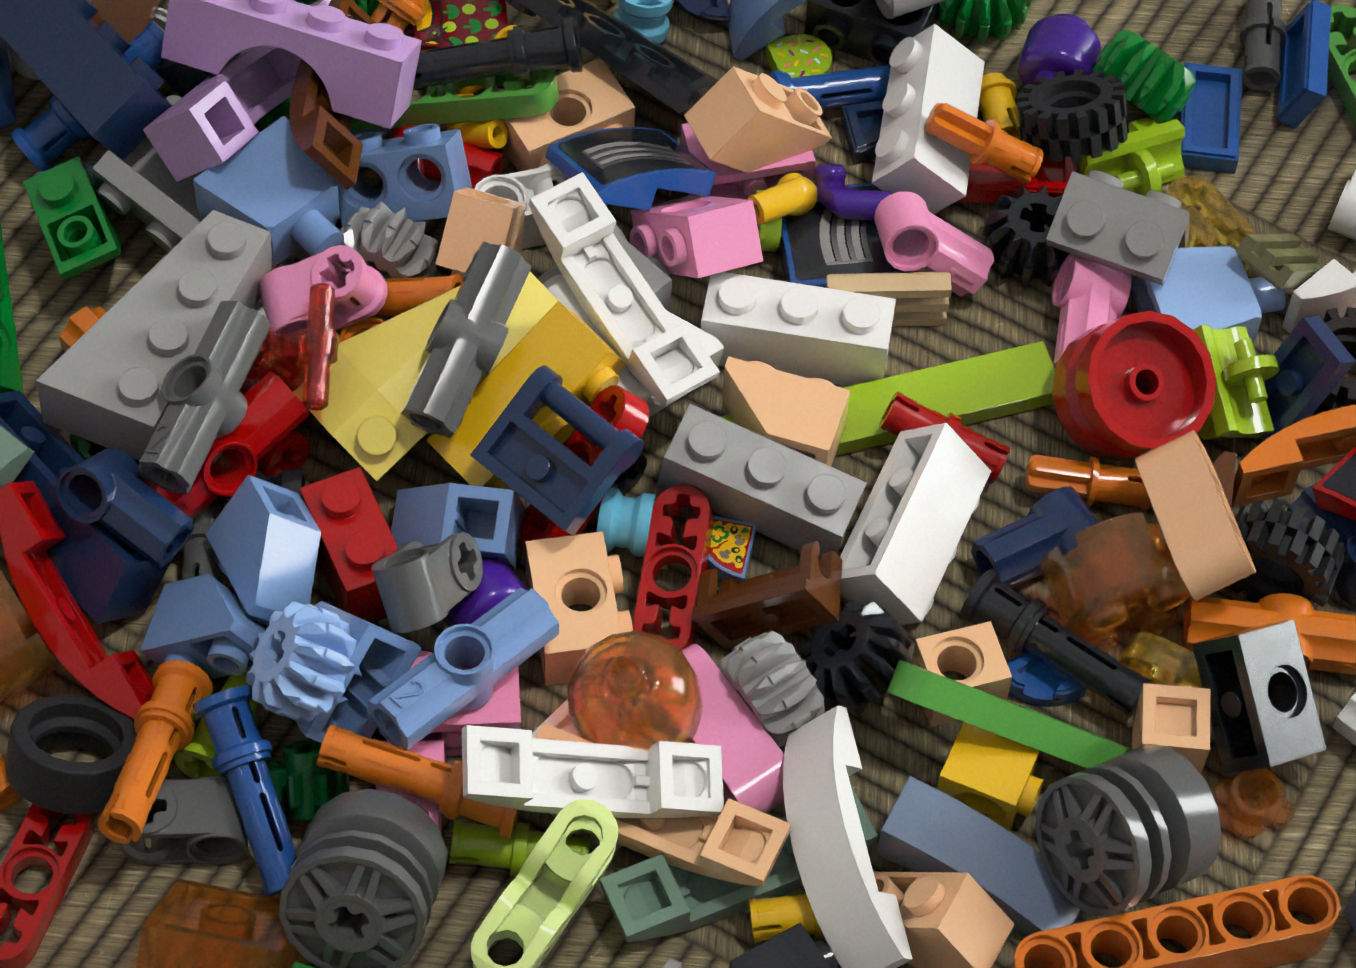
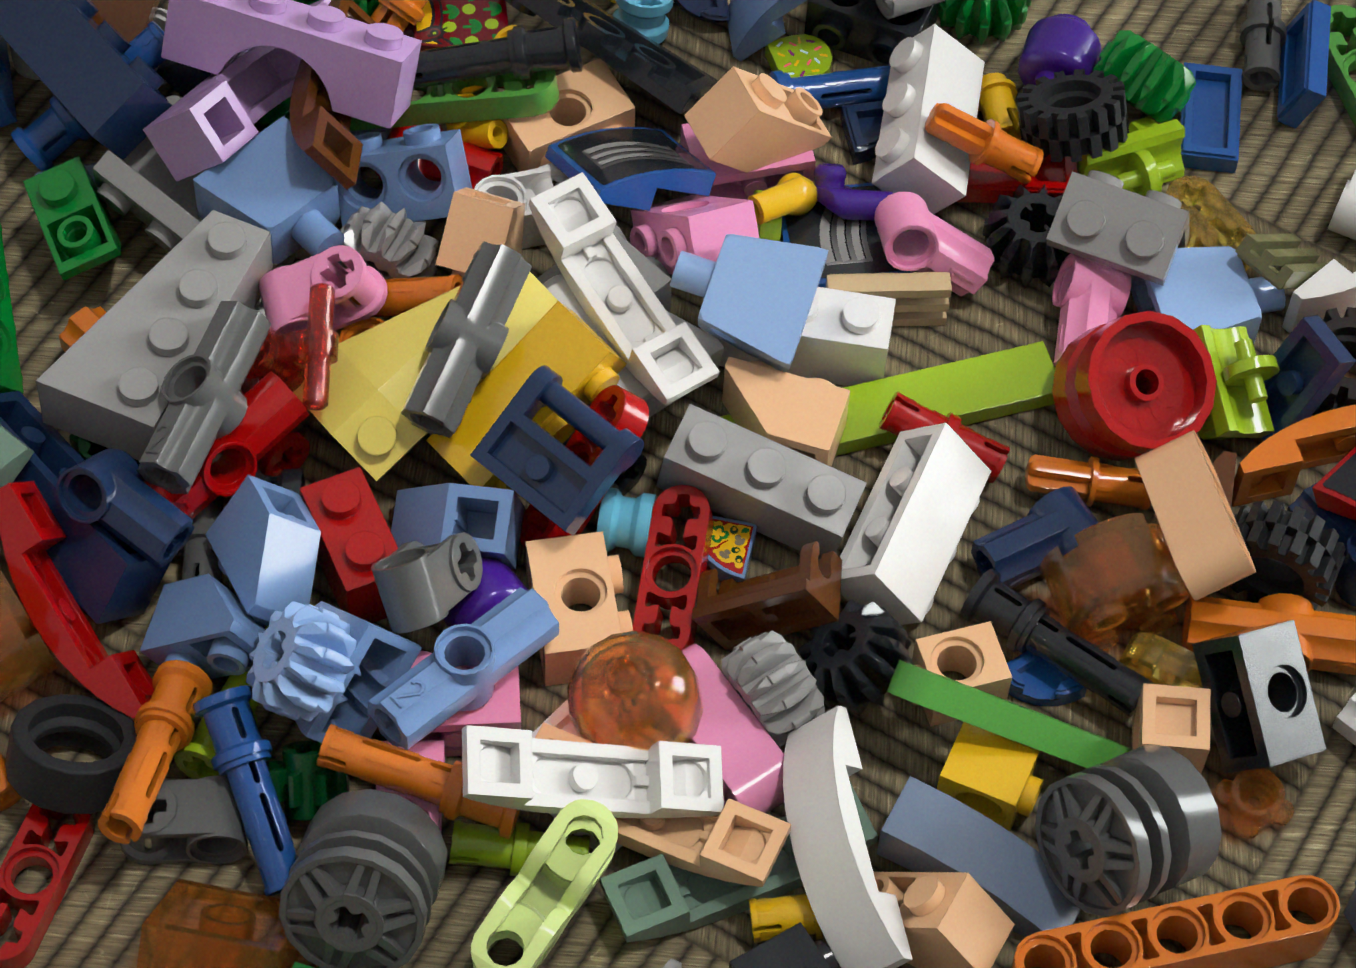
none -> light blue torso [670,234,829,373]

